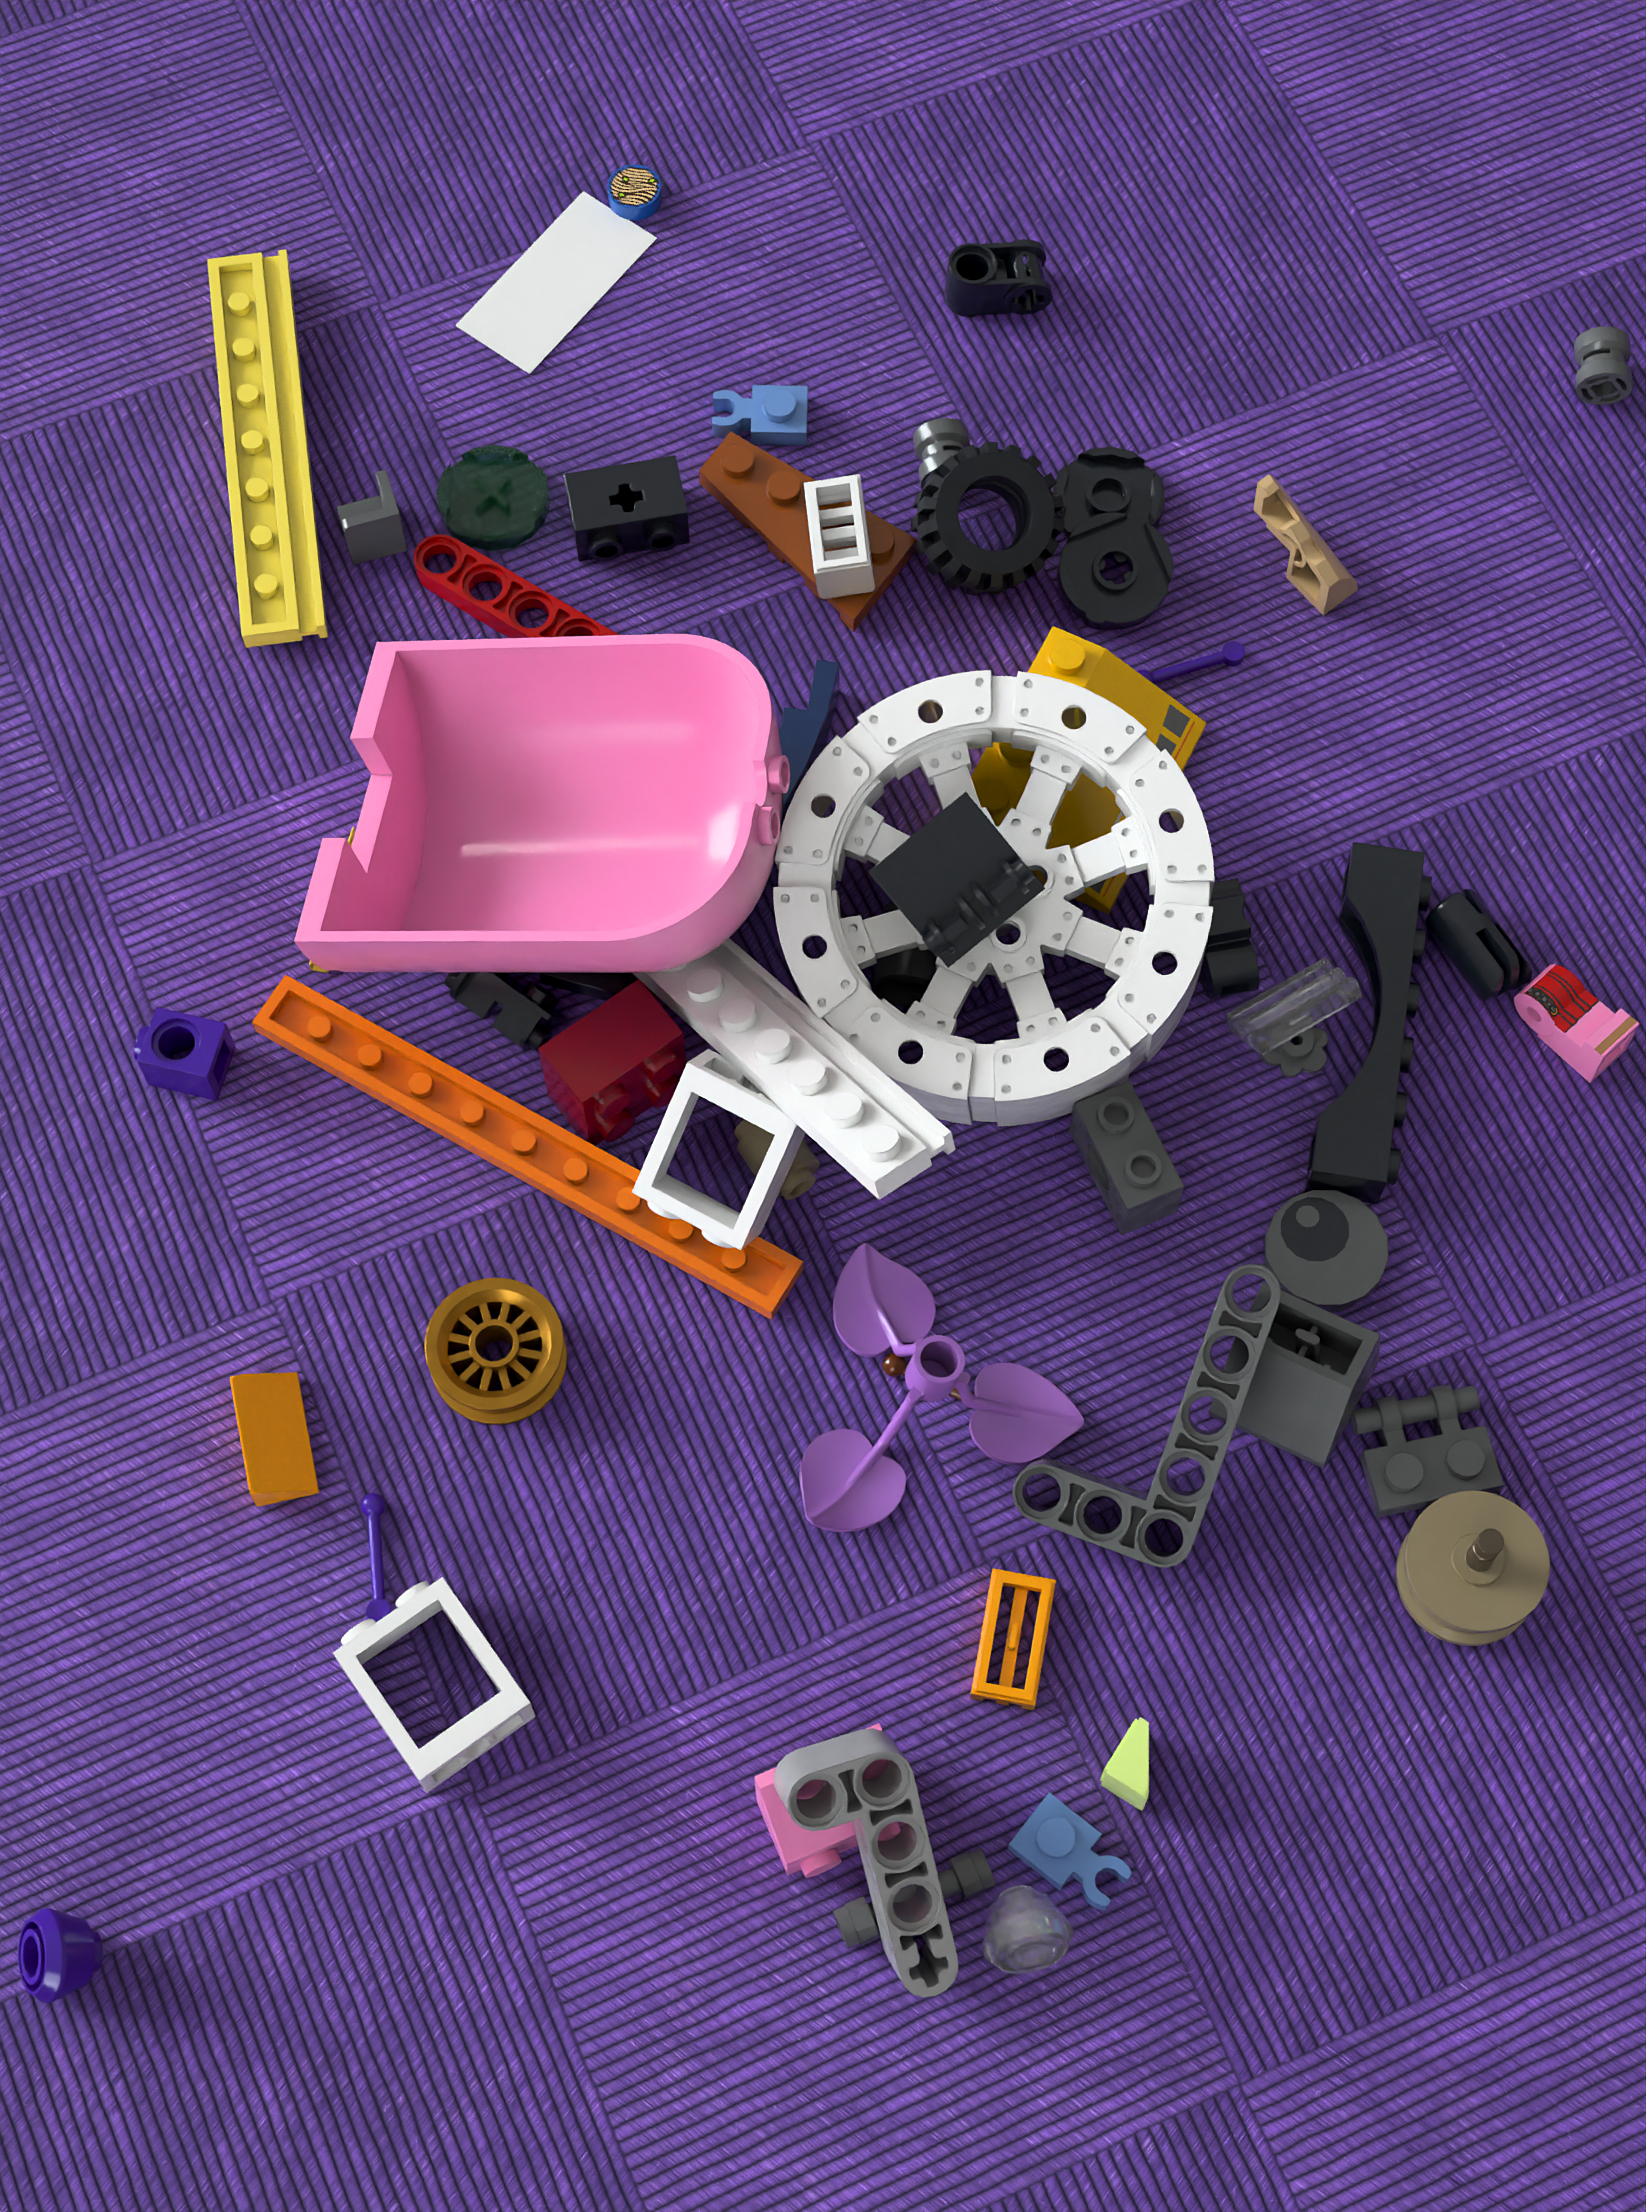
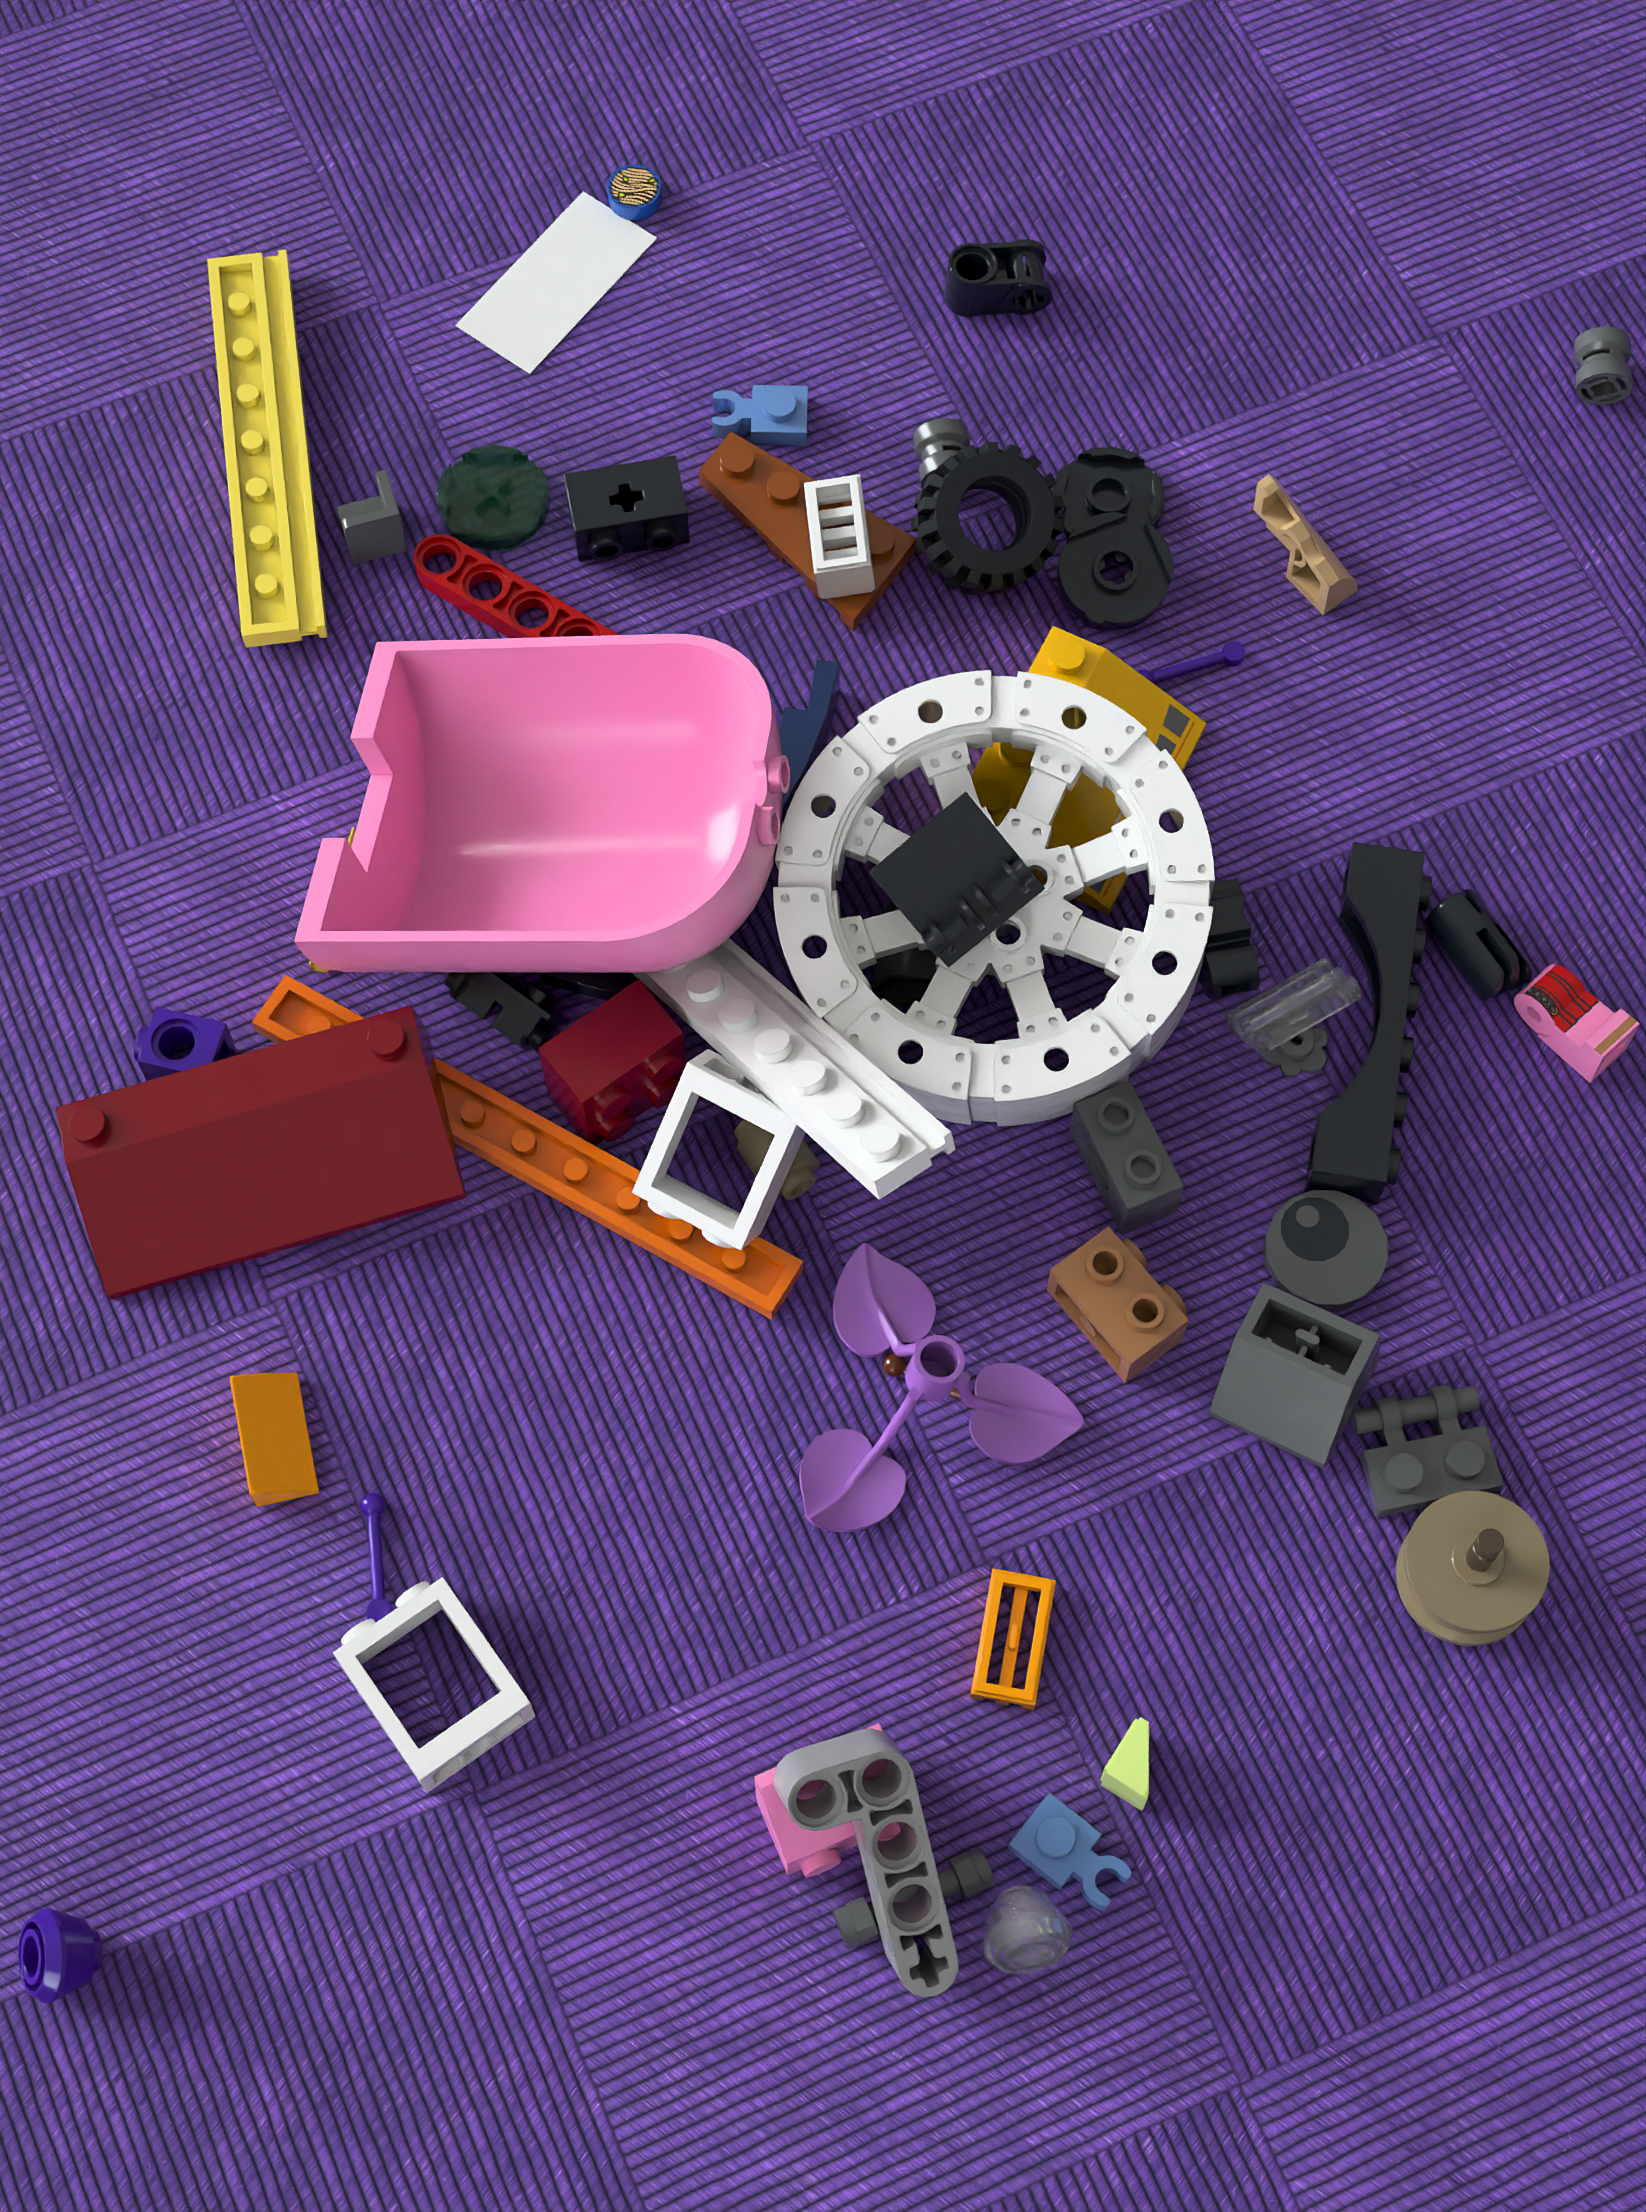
pearl gold wheel [424,1278,567,1425] -> none
dark grey beam [1012,1263,1281,1568] -> none
none -> dark red slope [55,1005,467,1299]
none -> medium nougat brick [1047,1226,1189,1383]

